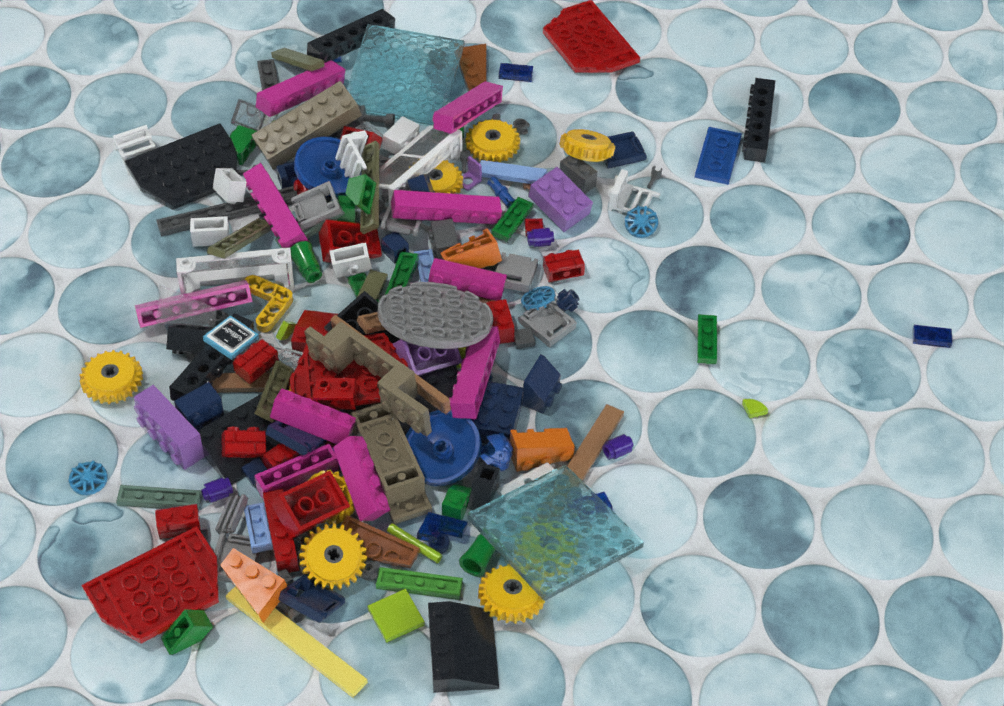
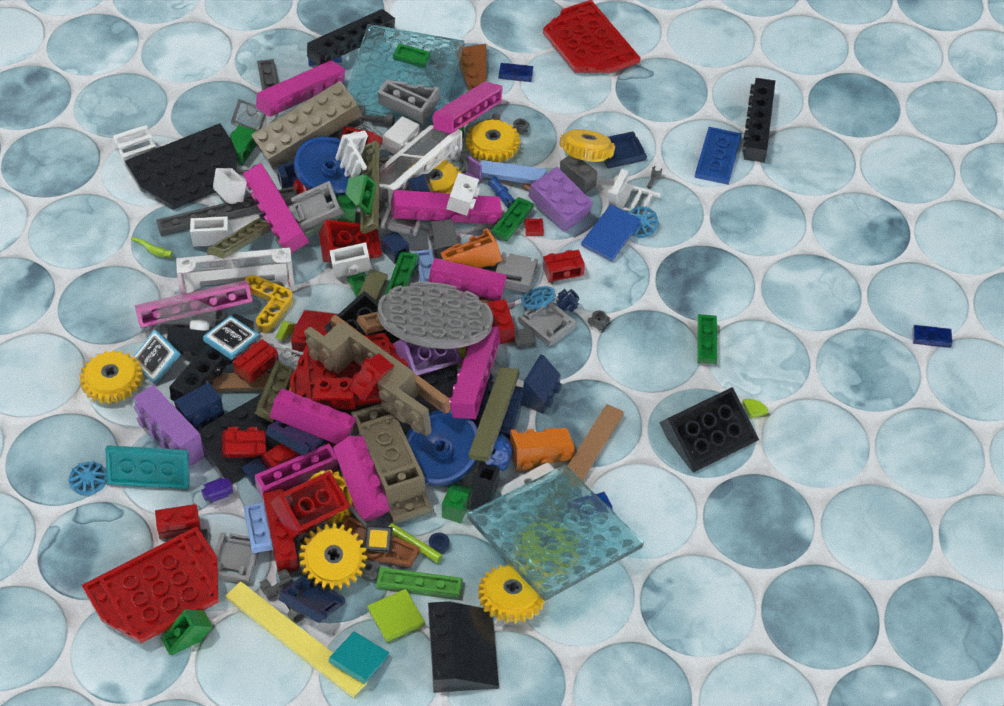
sand green tile [116,485,202,511] -> none
light grey tile [215,494,249,534] -> none
orange wedge [220,548,288,623] -> none
olive tile [271,48,325,71] -> none
green plant [290,241,322,283] -> none
clear blue tile [416,512,468,544] -> none
green plant [459,530,500,577] -> none
dark purple brick [527,228,554,247] -> none
dark purple brick [602,434,634,460] -> none
none -> teal tile [105,445,190,489]
none -> lime animal [131,237,173,258]
none -> tile [134,330,181,384]
none -> white tile [190,320,210,330]
none -> teal tile [328,631,390,684]
none -> piece [348,505,393,553]
none -> red brick [349,353,394,402]
none -> light grey wedge [377,80,440,124]
none -> green tile [393,43,430,68]
none -> white brick [446,173,480,216]
none -> olive tile [468,367,520,462]
none -> blue tile [581,204,641,262]
none -> dark grey plate [588,310,610,330]
none -> black slope [659,387,759,472]

